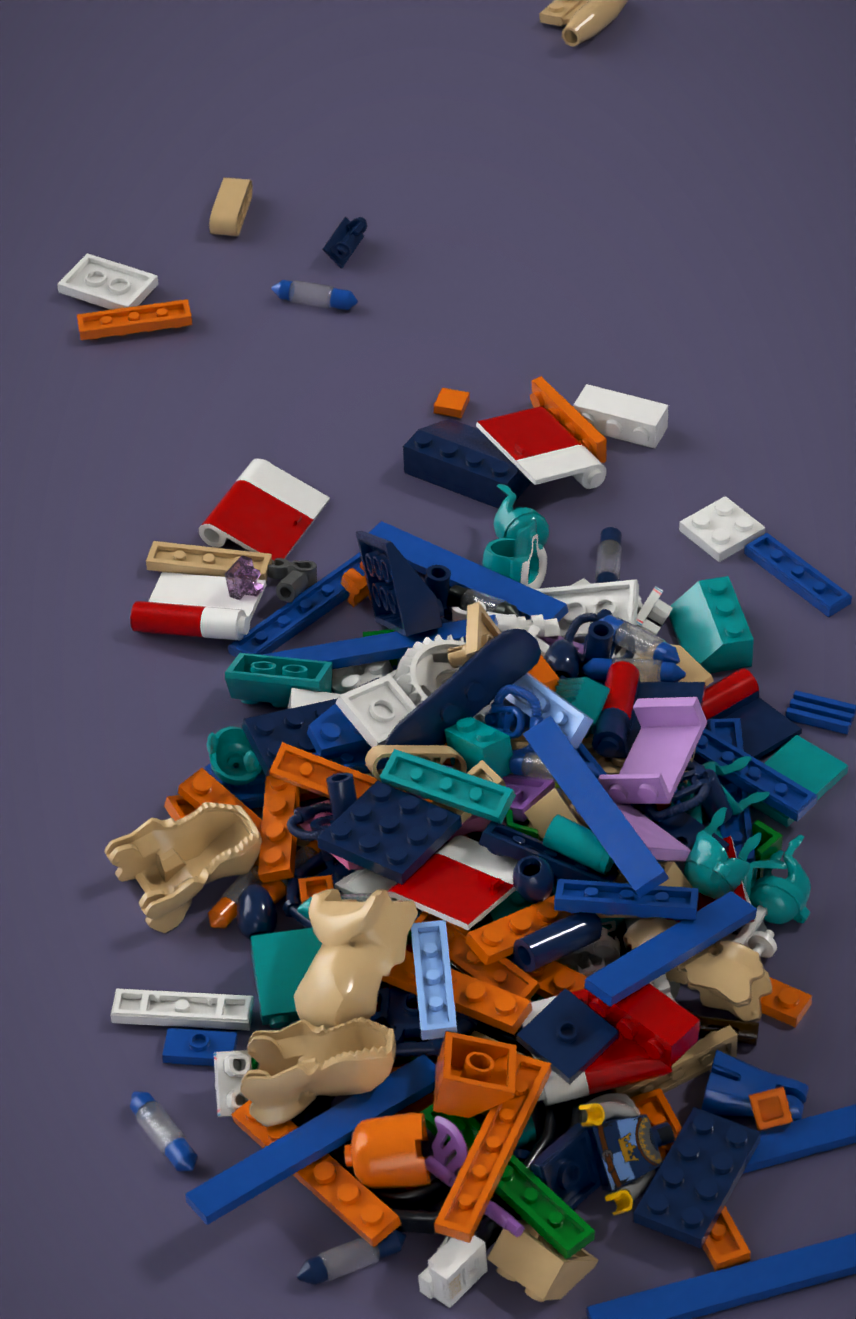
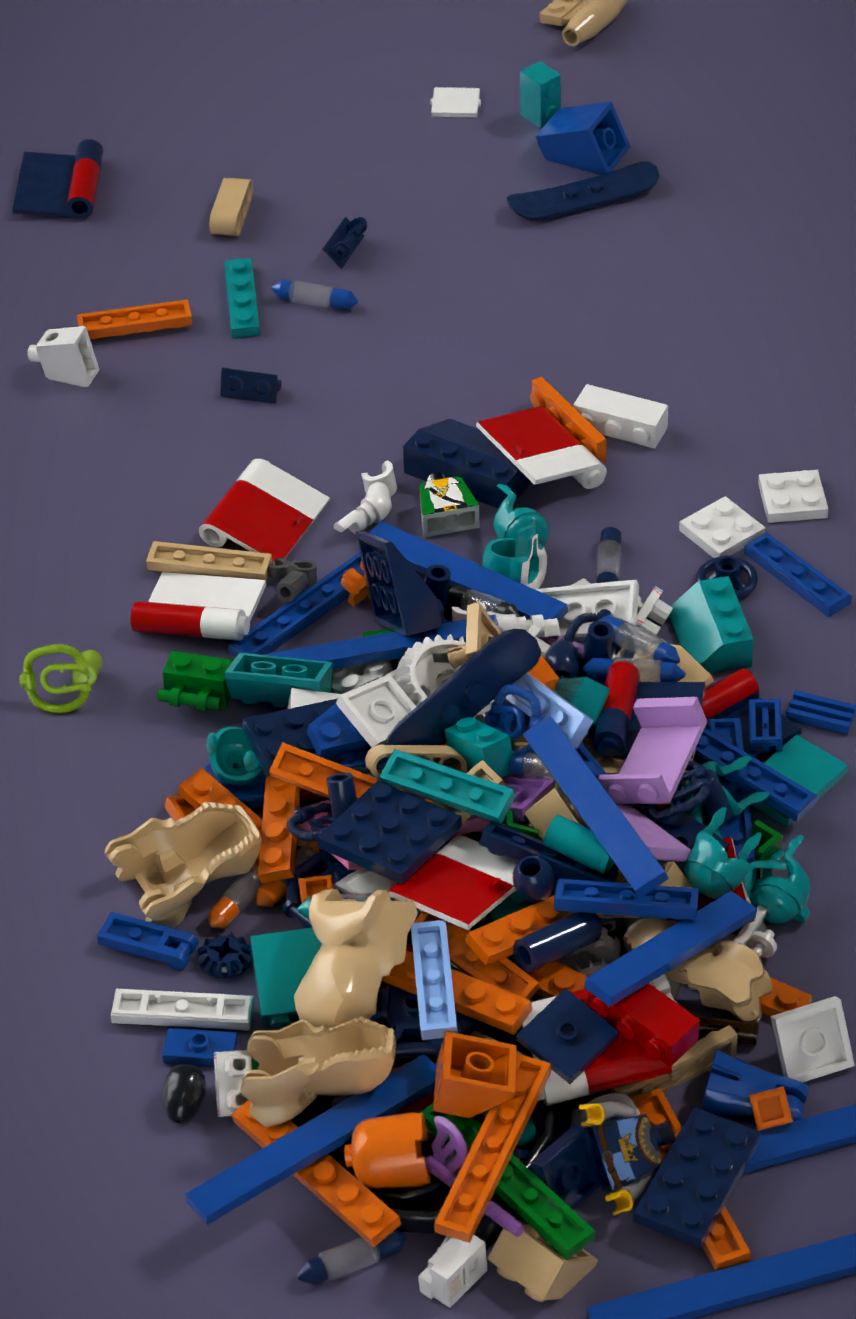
white plate [57,253,158,310] -> none
piece [130,1091,198,1172] -> none
clear purple tile [224,555,264,600] -> none
dark blue animal [237,884,277,940] -> none
orange tile [434,388,470,418] -> none
none -> dark blue door [12,139,103,218]
none -> lime piece [19,644,103,713]
none -> white torso [27,326,99,387]
none -> blue plate [97,912,199,971]
none -> green brick [157,651,232,712]
none -> black animal [163,1064,206,1124]
none -> dark blue gear [197,932,252,978]
none -> dark blue hinge [220,367,282,403]
none -> teal plate [224,258,260,338]
none -> white piece [333,461,397,534]
none -> white torso [419,472,480,538]
none -> white piece [430,87,481,117]
none -> dark blue piece [506,161,660,221]
none -> teal brick [520,61,561,128]
none -> blue slope [536,101,631,175]
none -> dark blue piece [696,555,758,600]
none -> blue tile [749,699,783,751]
none -> white plate [758,470,828,523]
none -> white tile [770,996,855,1082]

